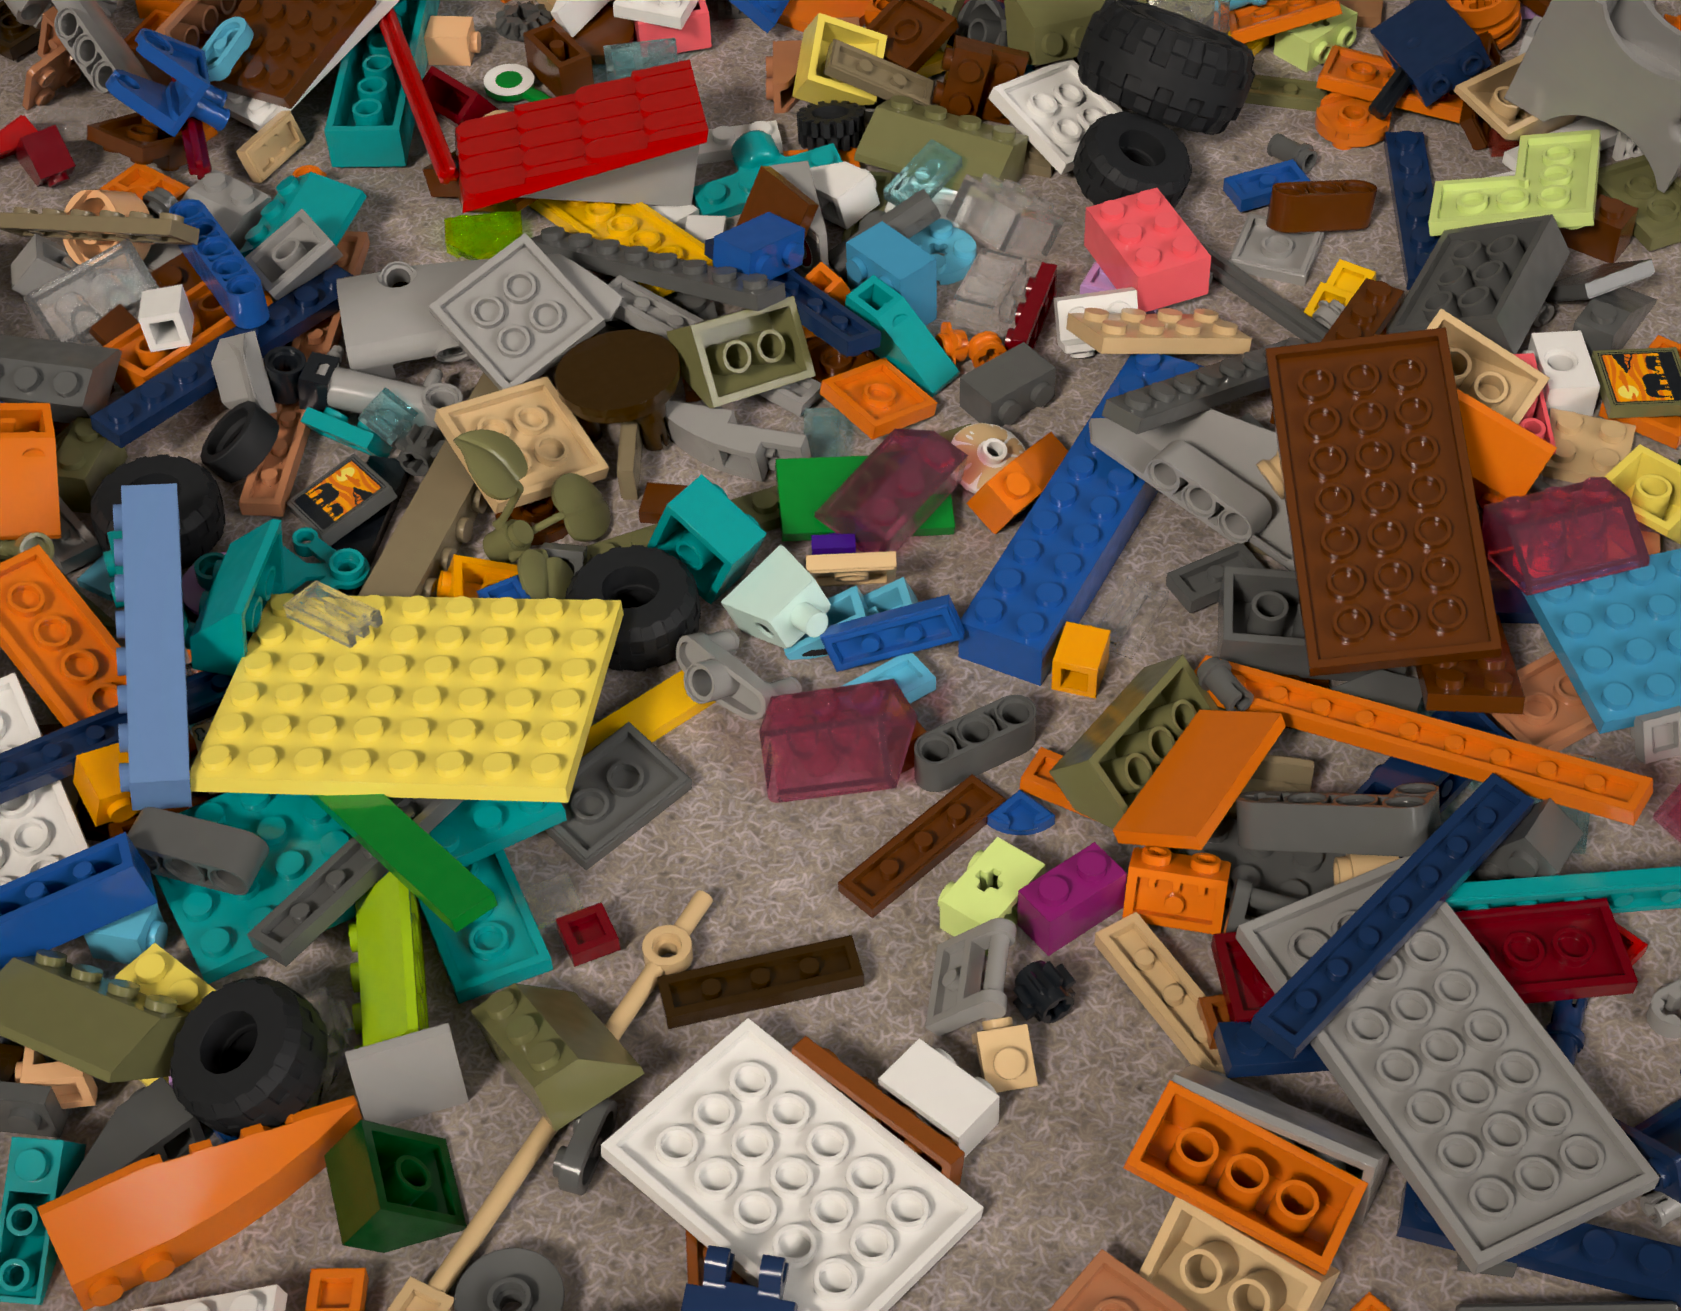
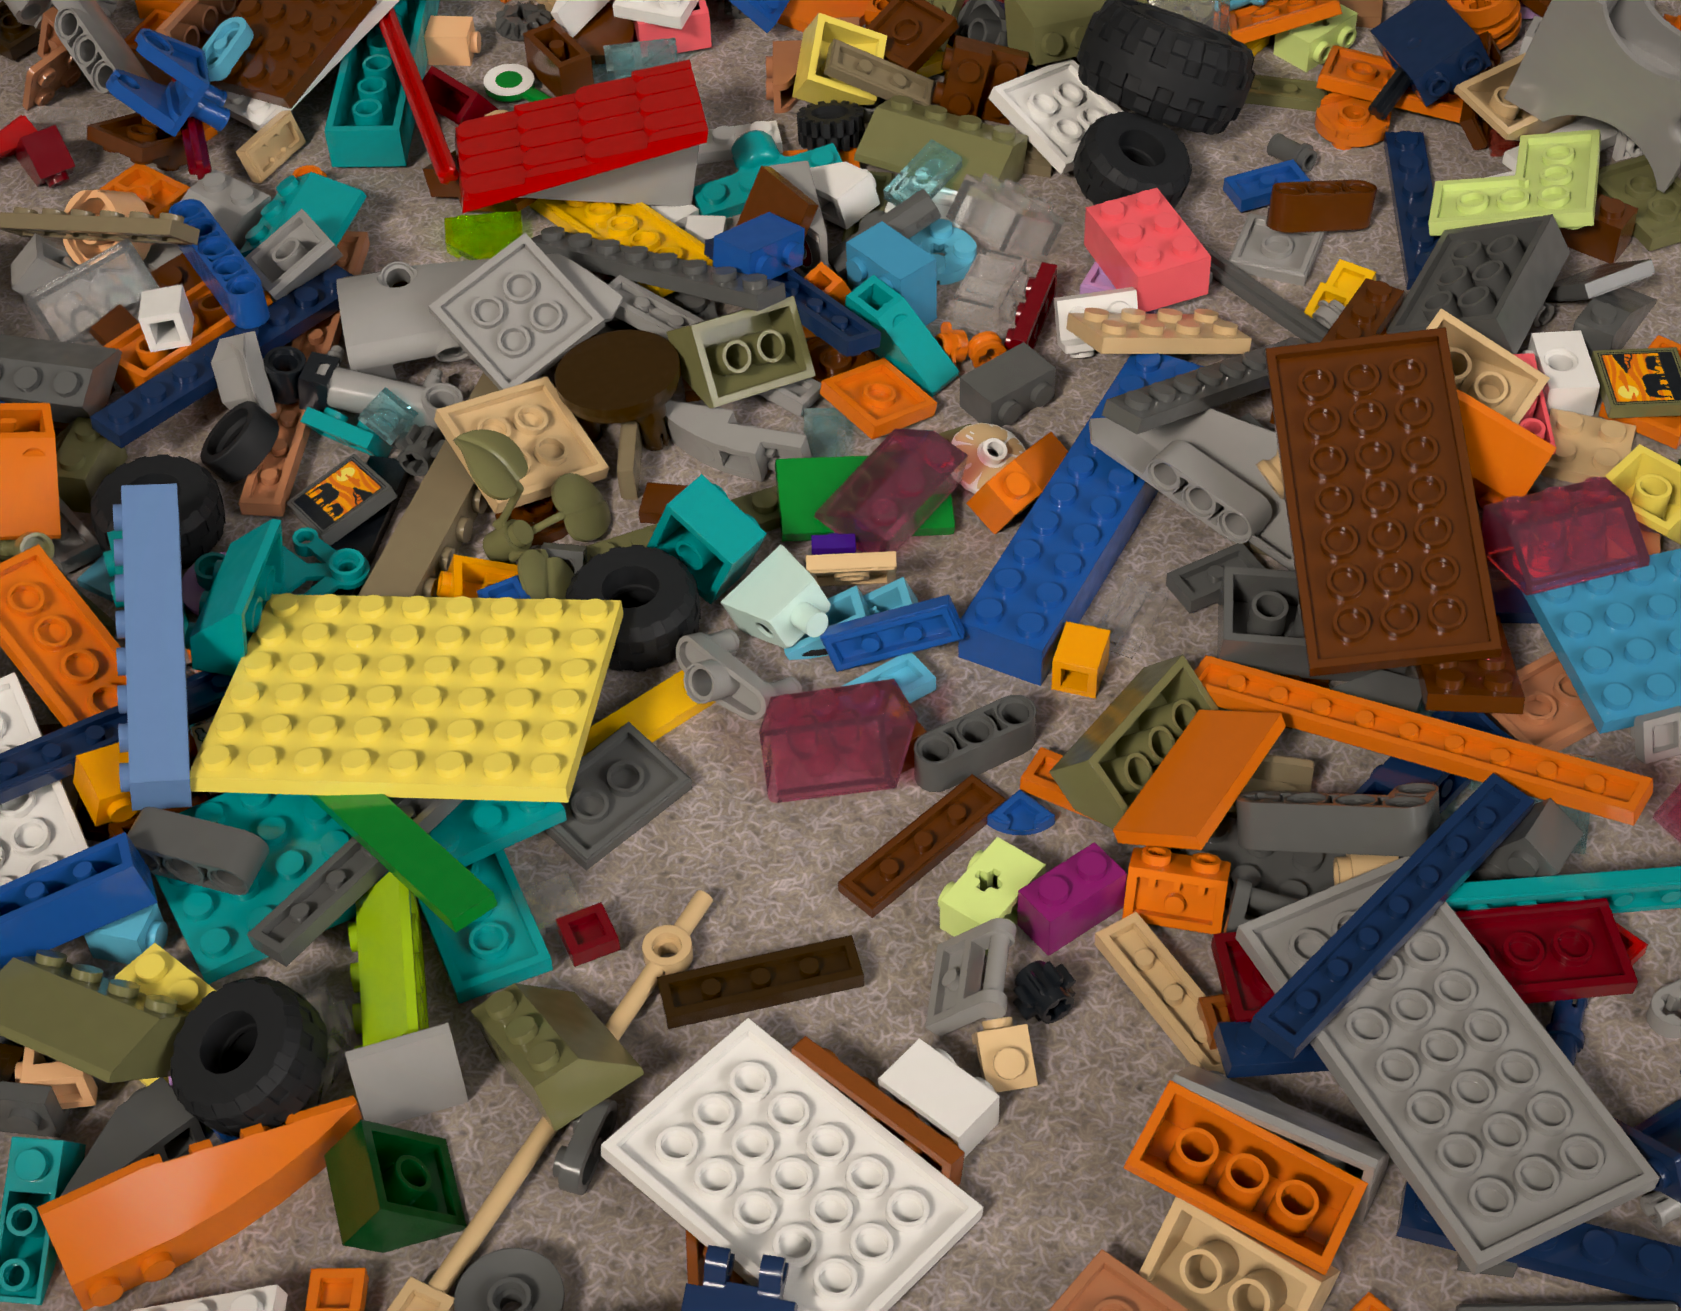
dark grey plate [143,187,179,218] -> none
clear tile [283,580,383,648] -> none
dark grey pin [1197,657,1254,711] -> none

